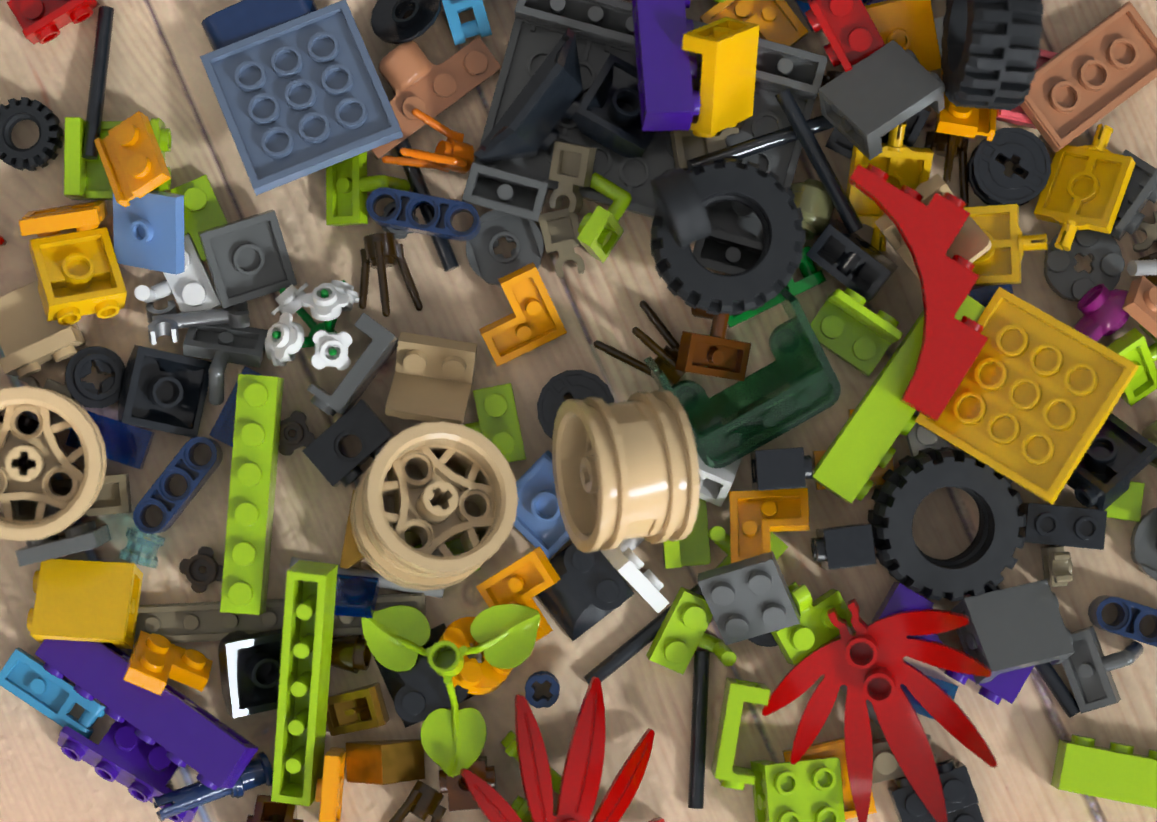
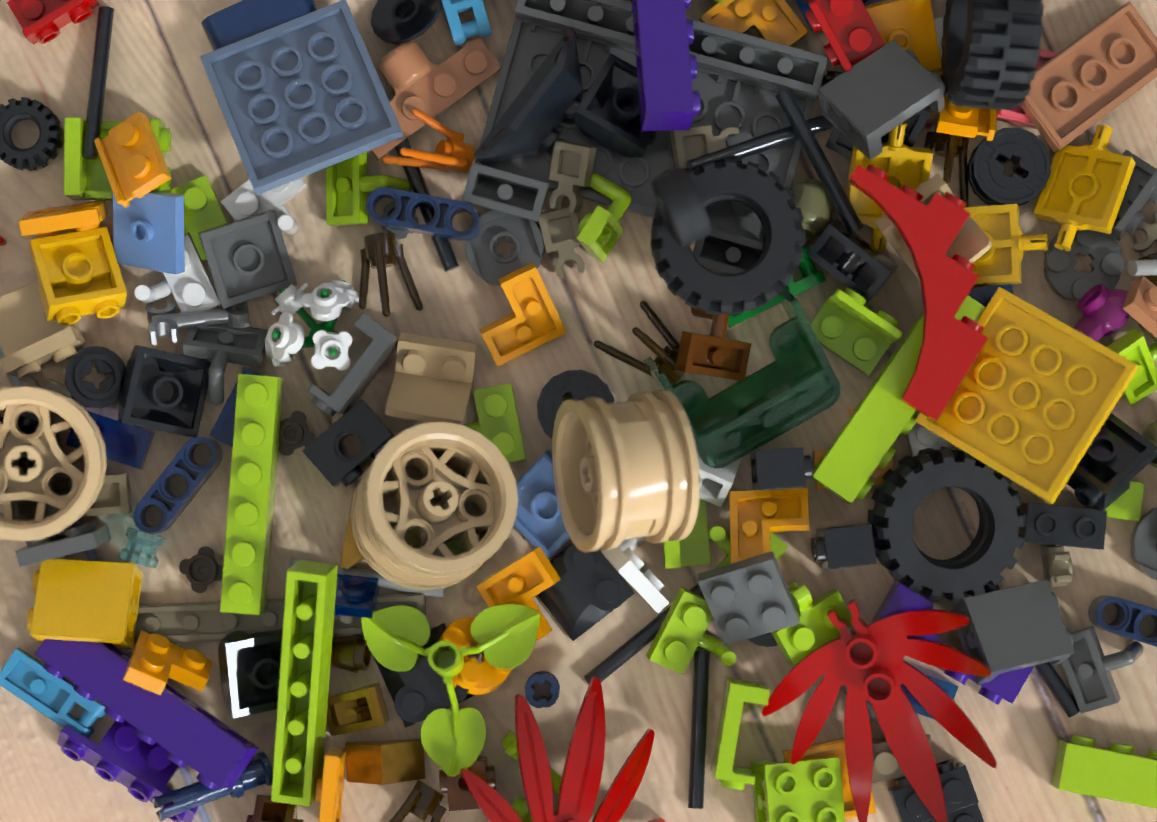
yellow panel [682,17,760,138] -> none
none -> white plate [221,178,307,235]

